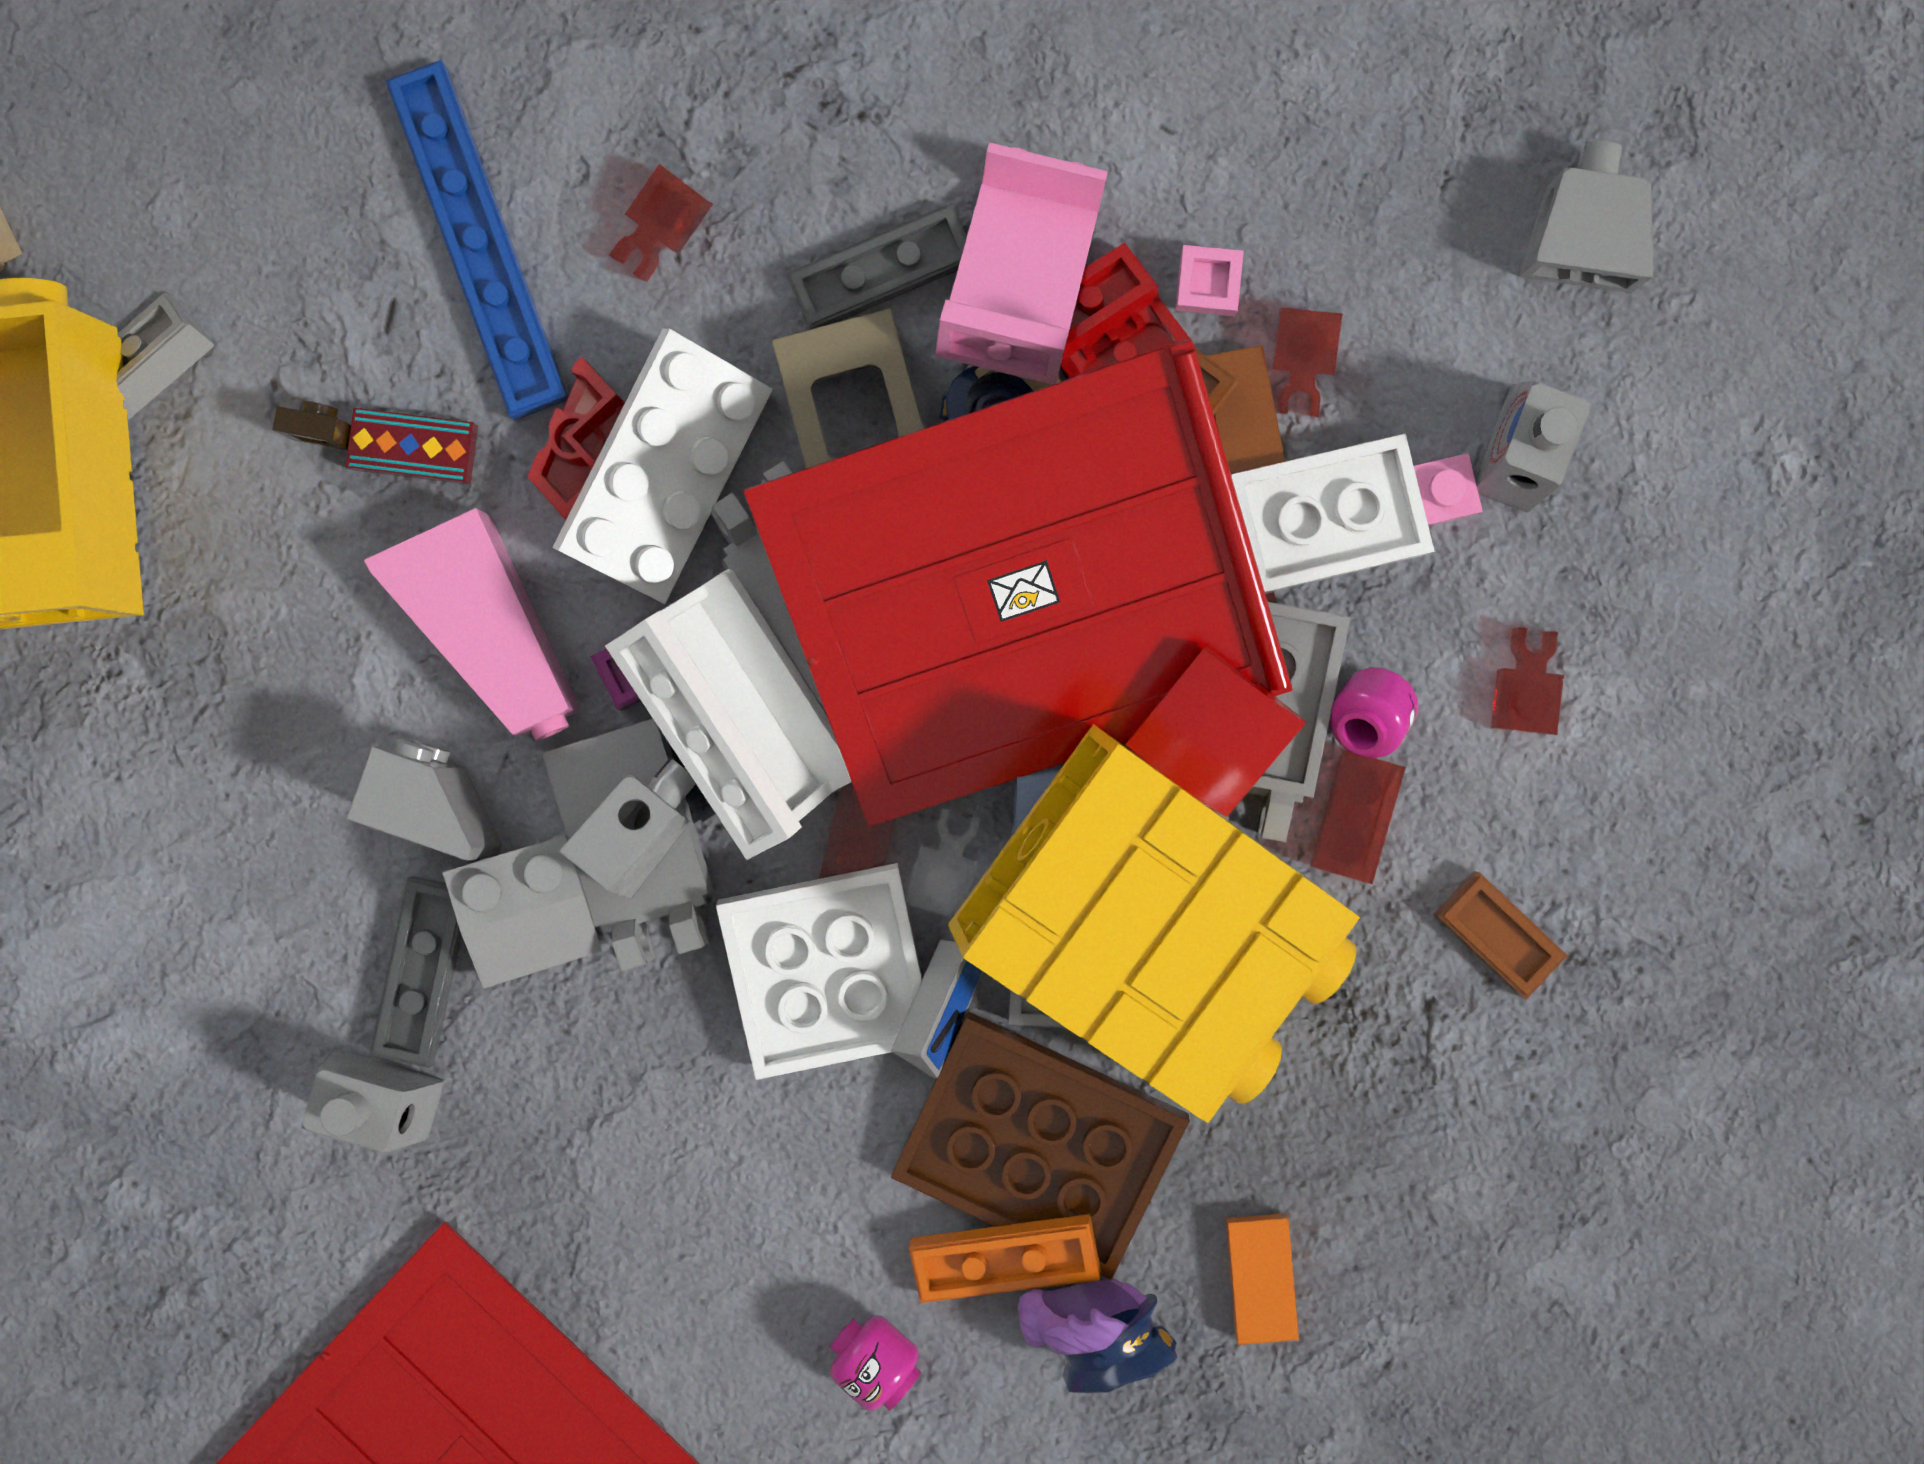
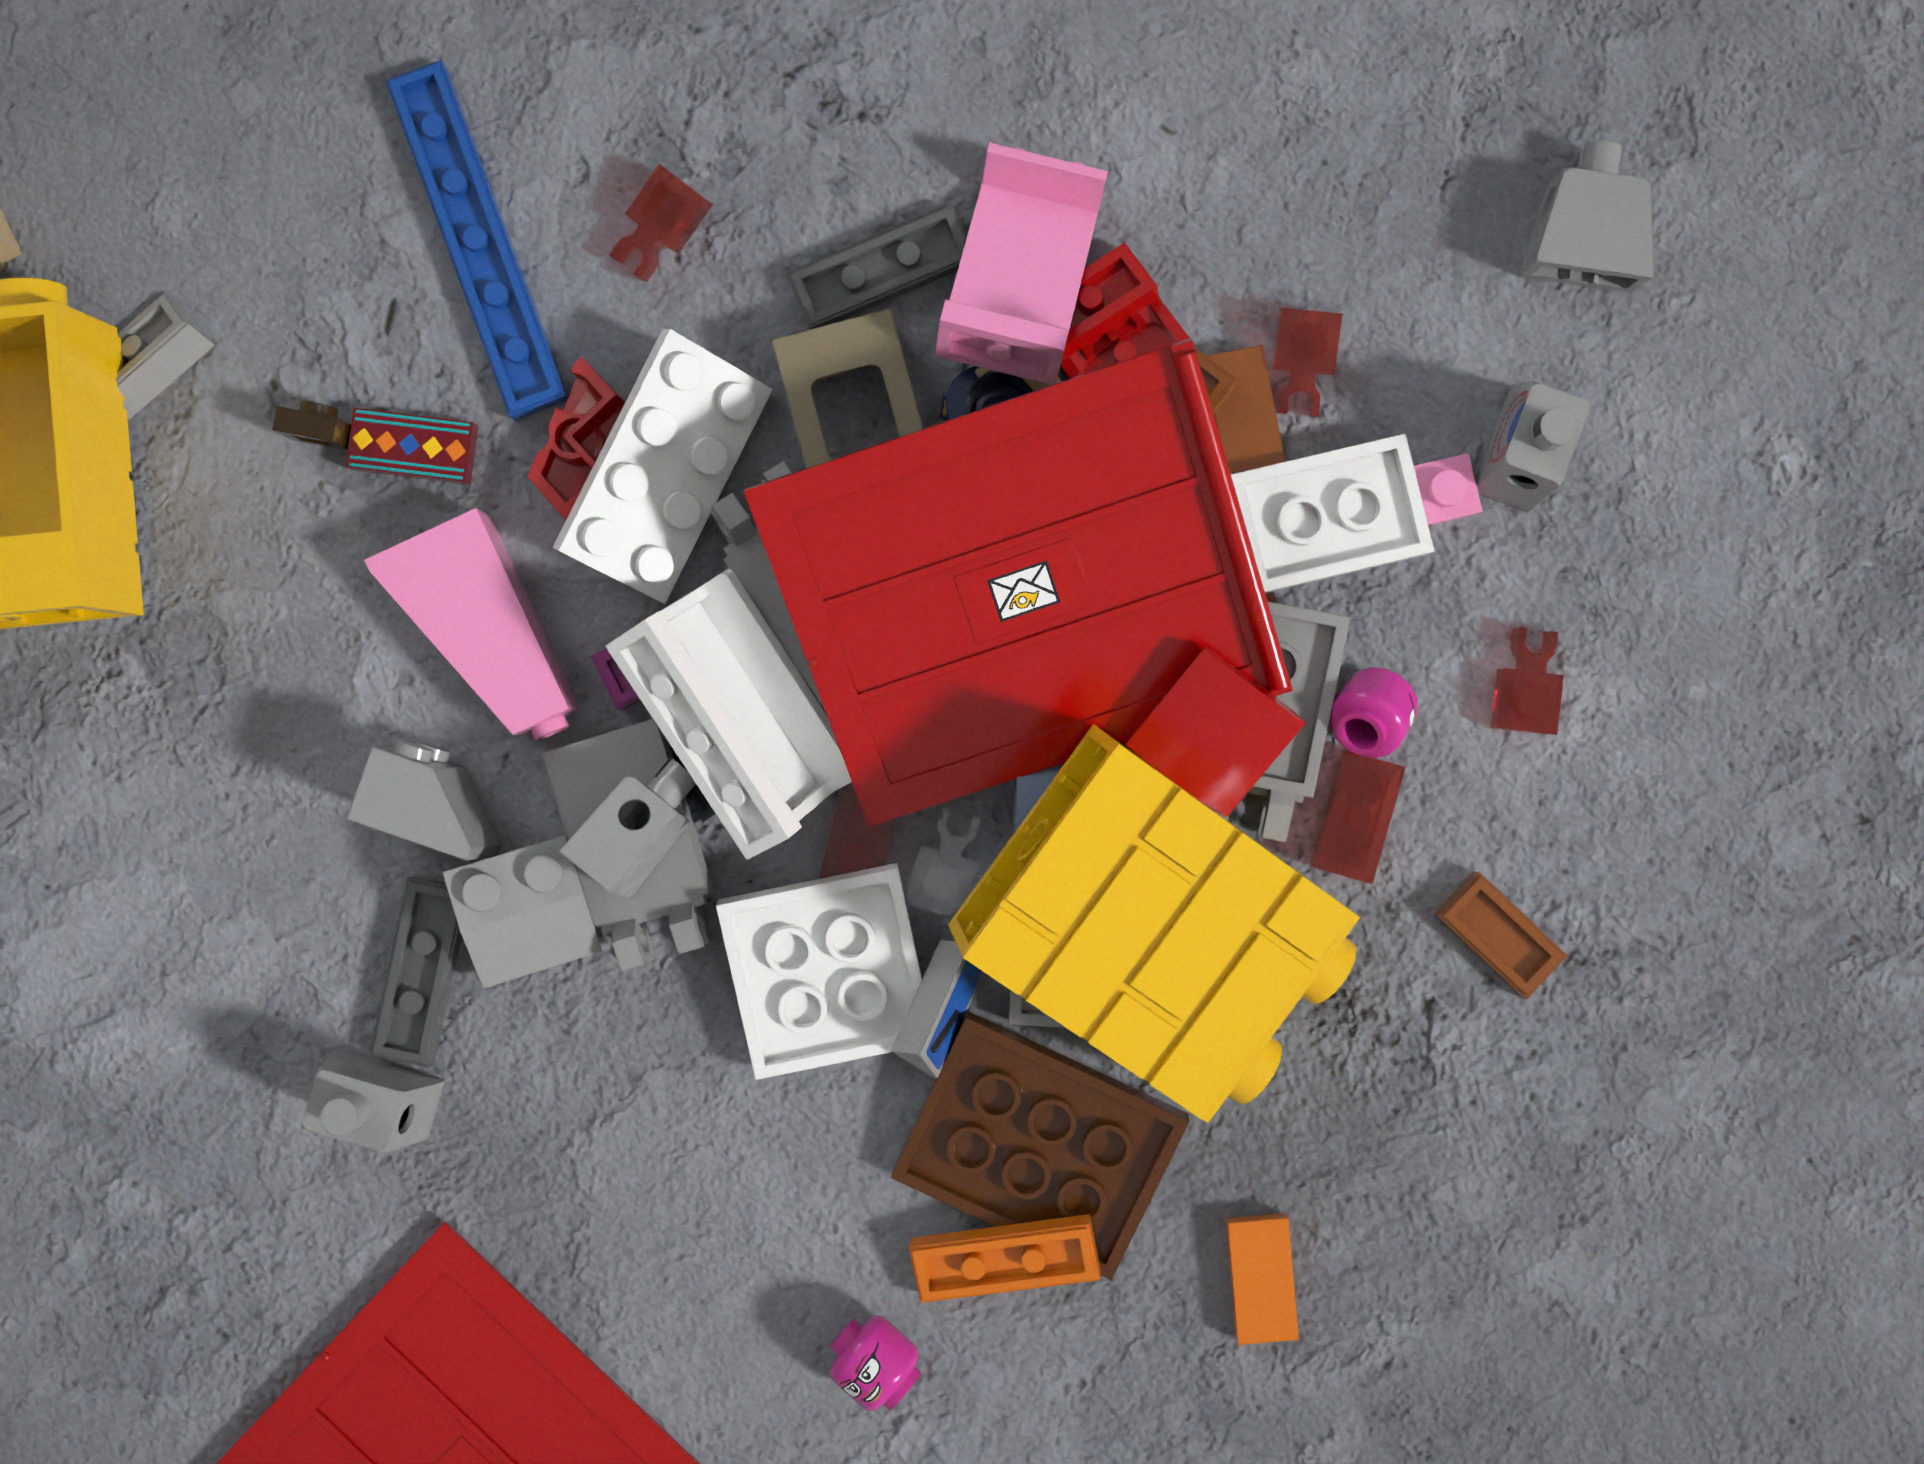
piece [1018,1278,1177,1393] -> none
bright pink plate [1175,245,1244,317] -> none

